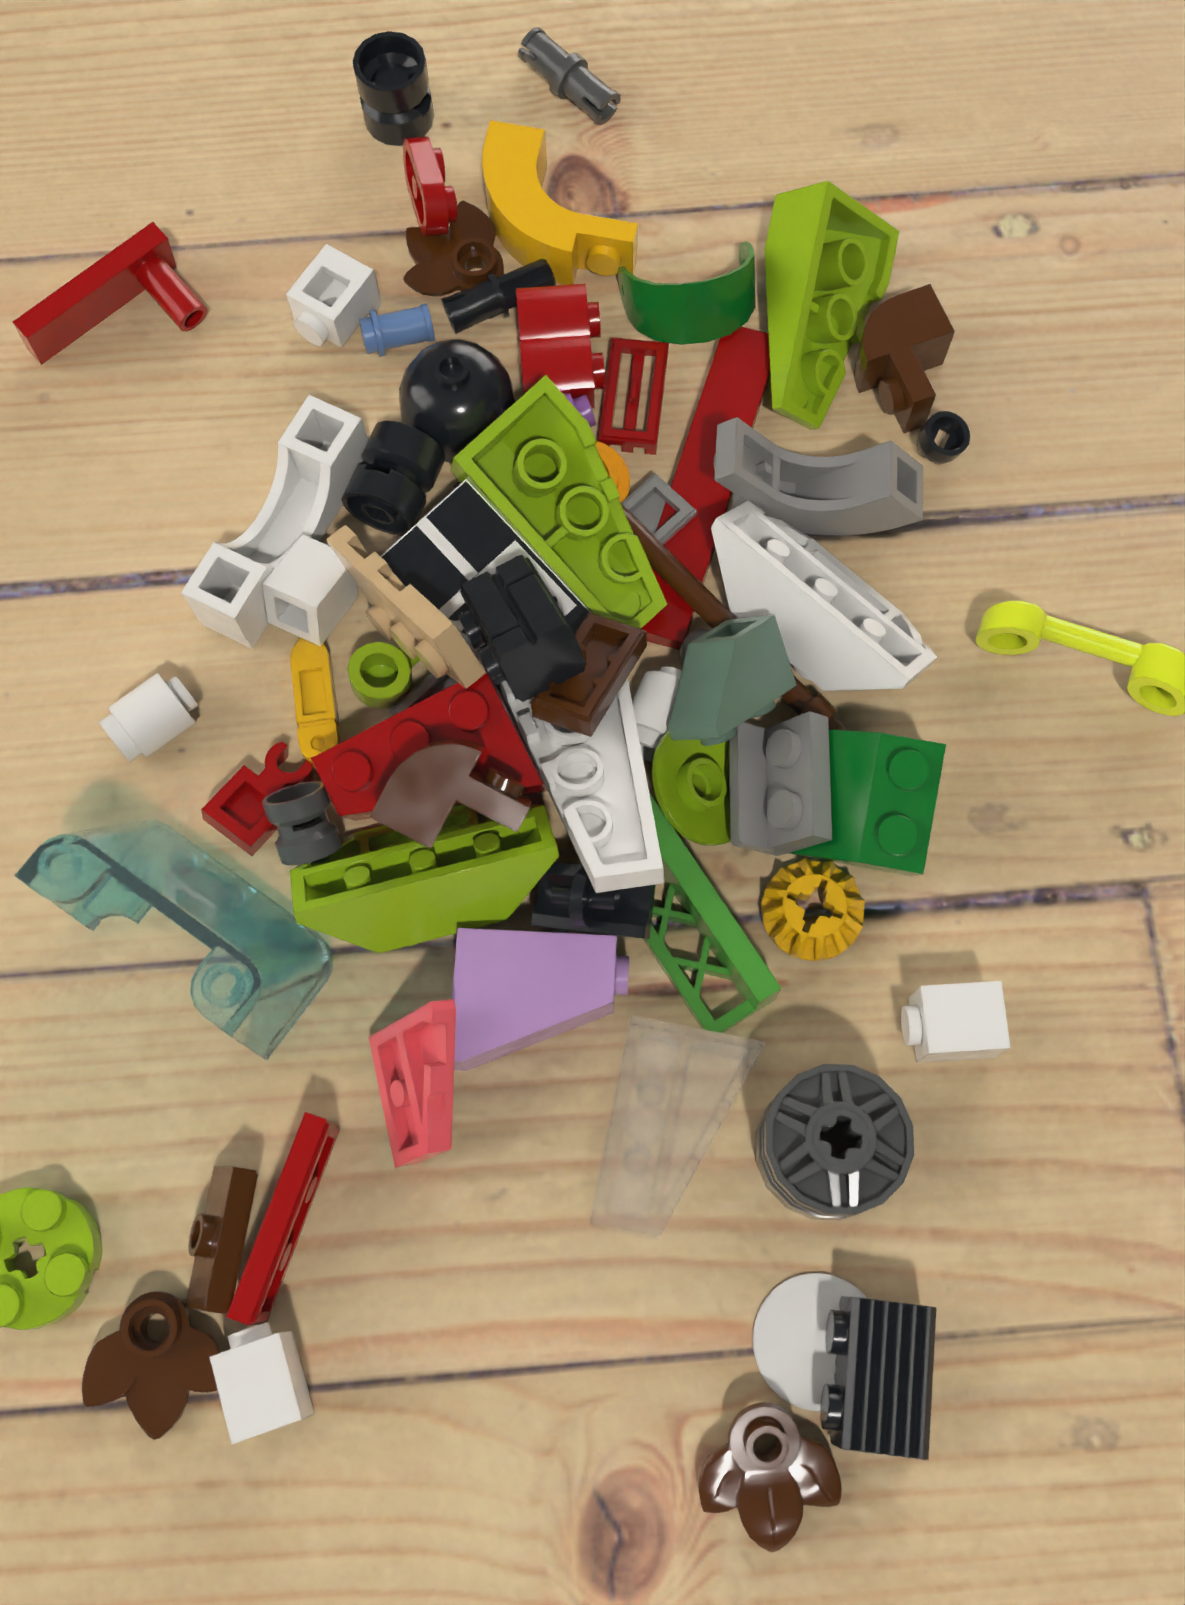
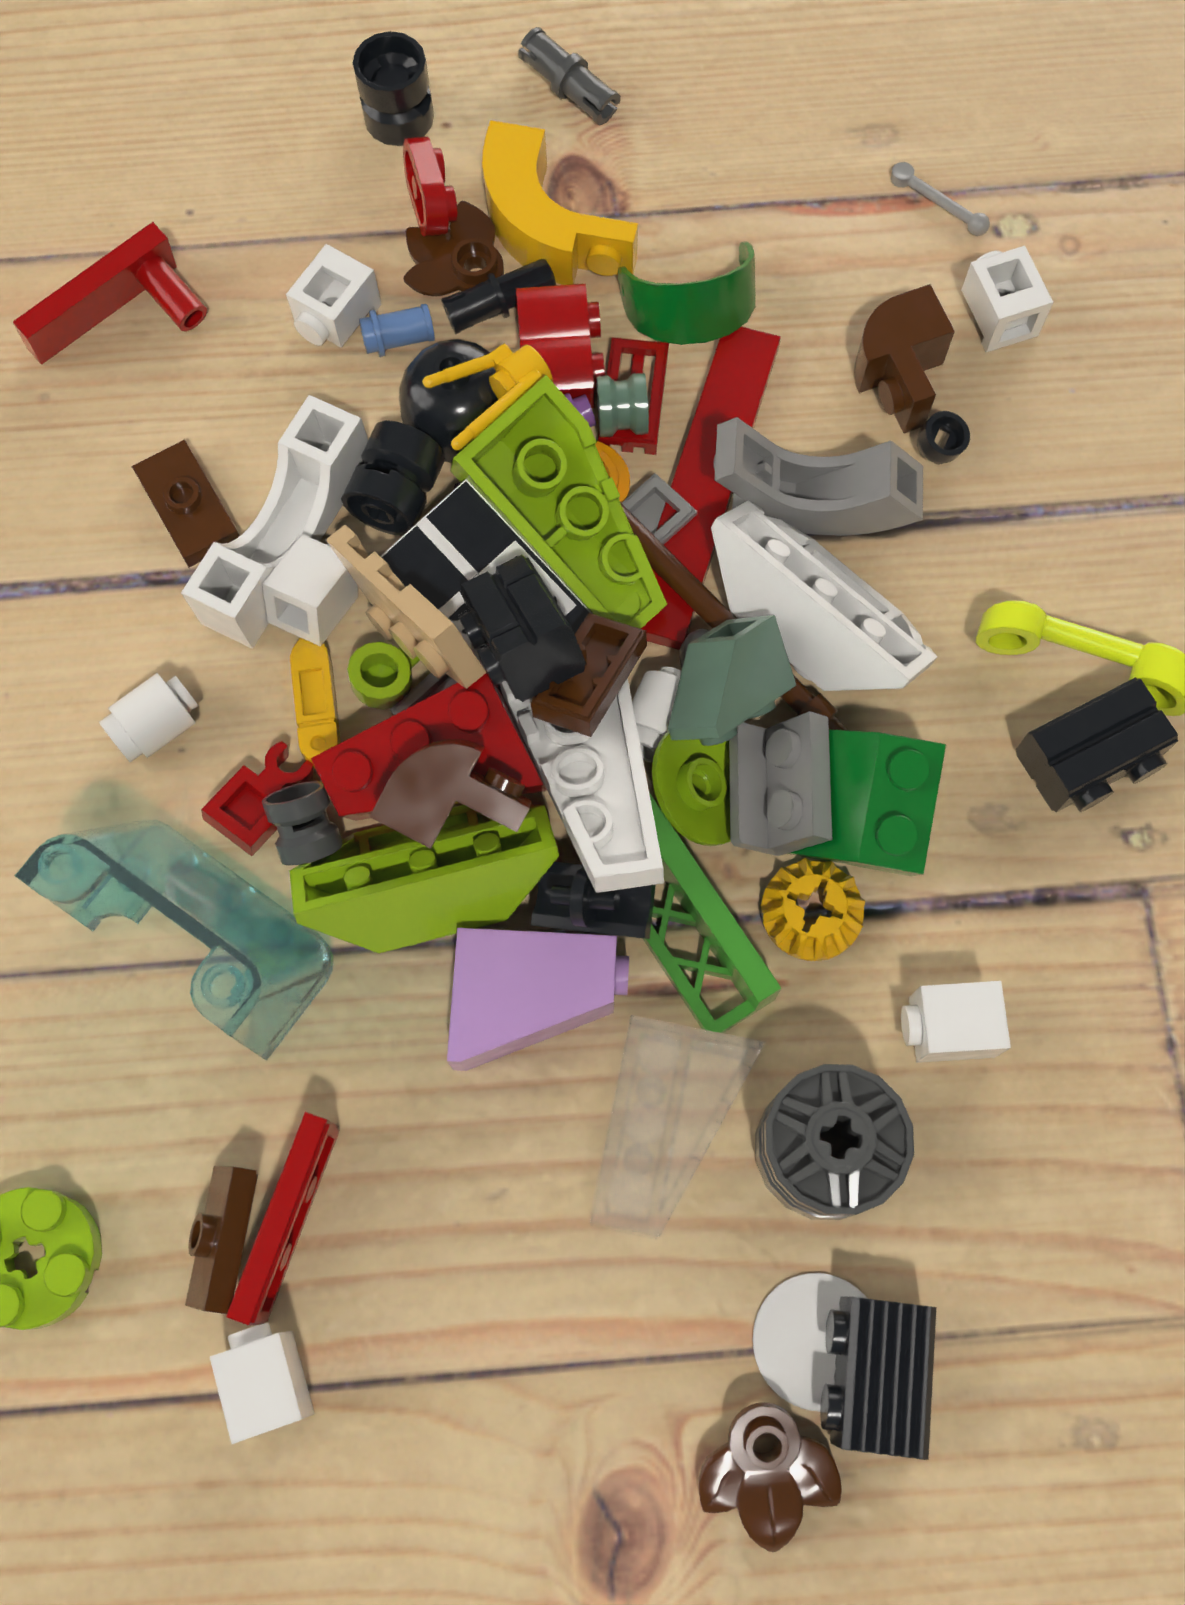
reddish brown plate [82,1291,221,1440] -> none
coral wing [368,999,456,1168] -> none
lime wedge [764,181,900,430] -> none
none -> reddish brown plate [132,439,240,568]
none -> yellow plant [422,343,553,450]
none -> sand green wheel [596,373,649,437]
none -> light grey hinge [891,162,990,236]
none -> white brick [961,246,1053,352]
none -> black brick [1015,677,1179,812]

